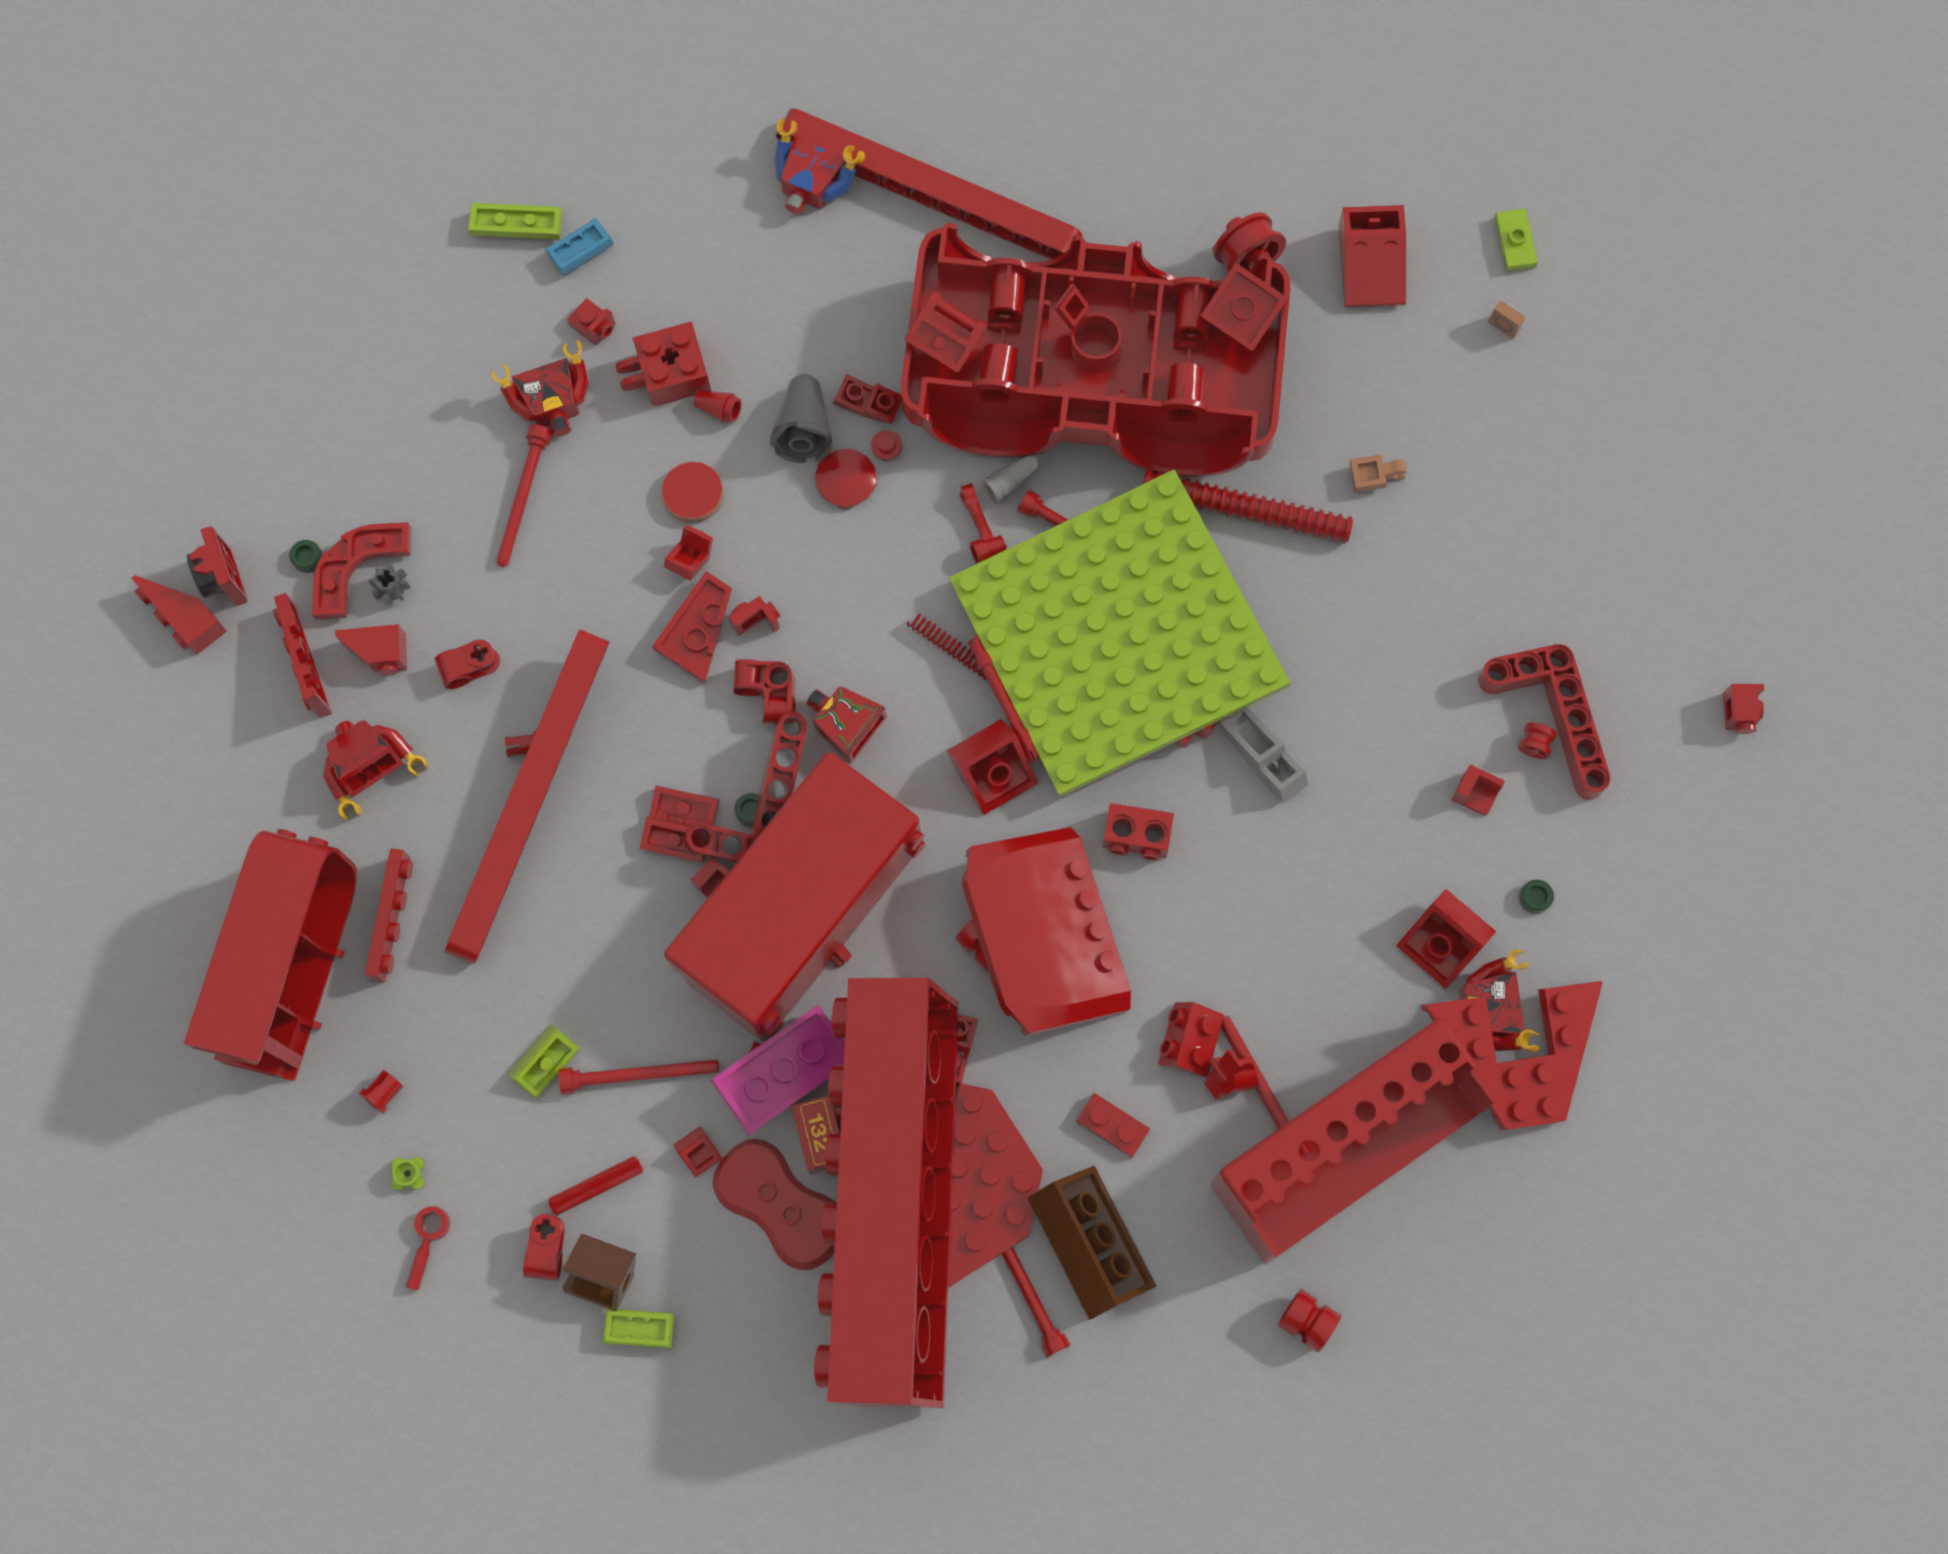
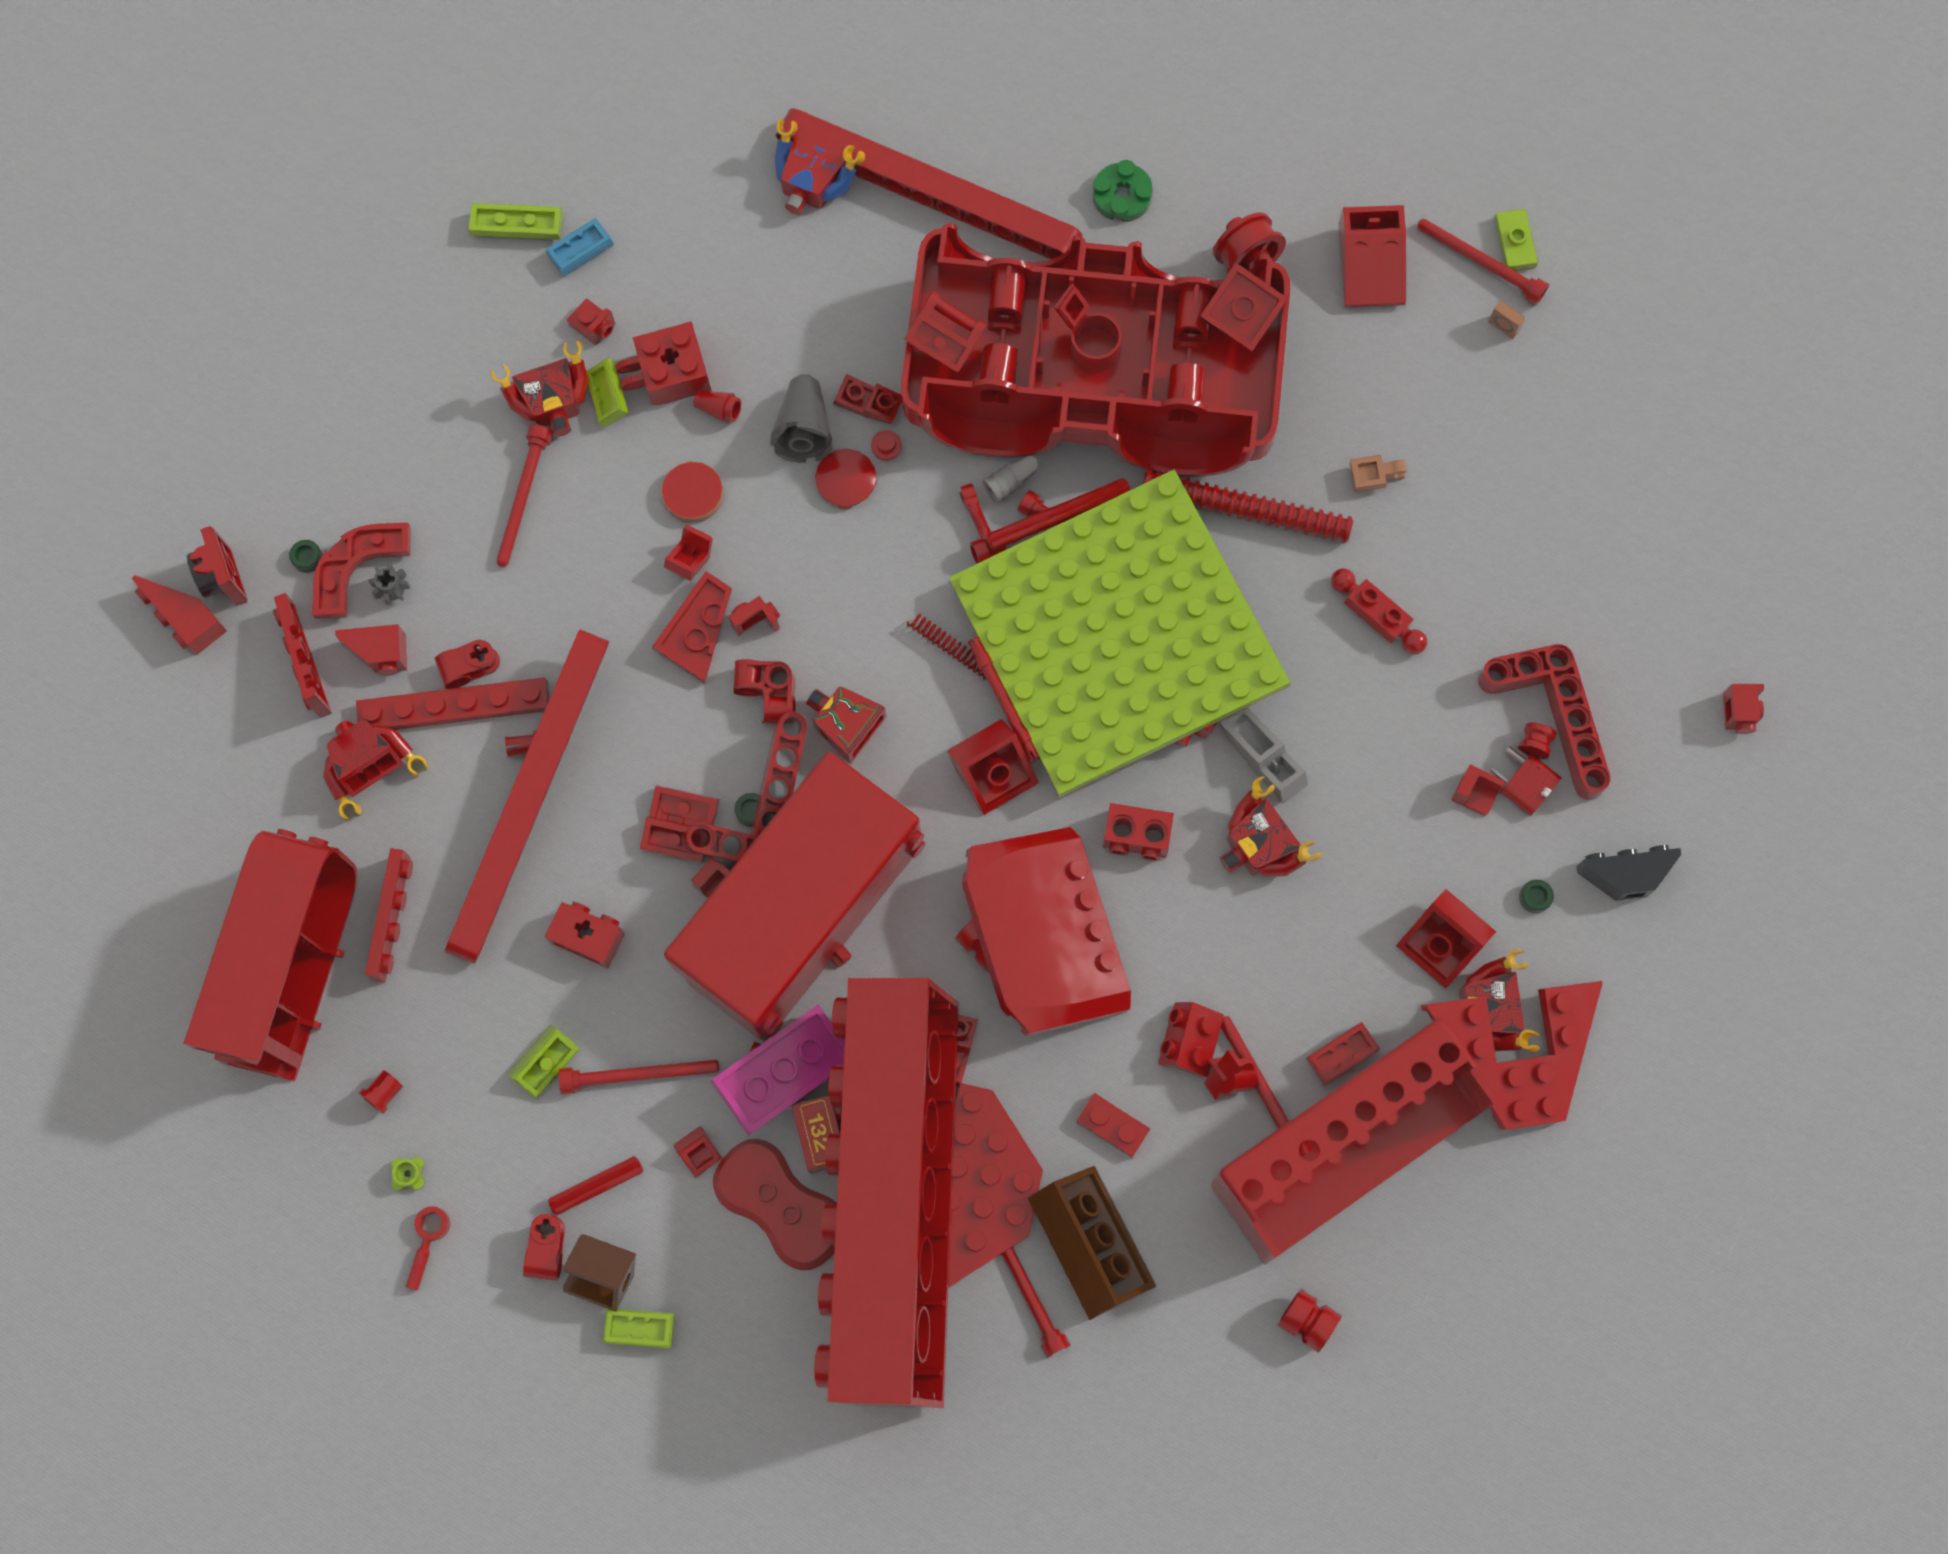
none -> red plate [356,677,549,730]
none -> red brick [544,901,625,969]
none -> lime plate [586,358,629,427]
none -> red axle [986,478,1131,551]
none -> green plate [1093,160,1153,222]
none -> red torso [1219,776,1322,877]
none -> red plate [1306,1022,1380,1086]
none -> red plate [1331,568,1428,655]
none -> red piece [1417,219,1550,305]
none -> red piece [1488,744,1562,816]
none -> black slope [1576,845,1681,901]

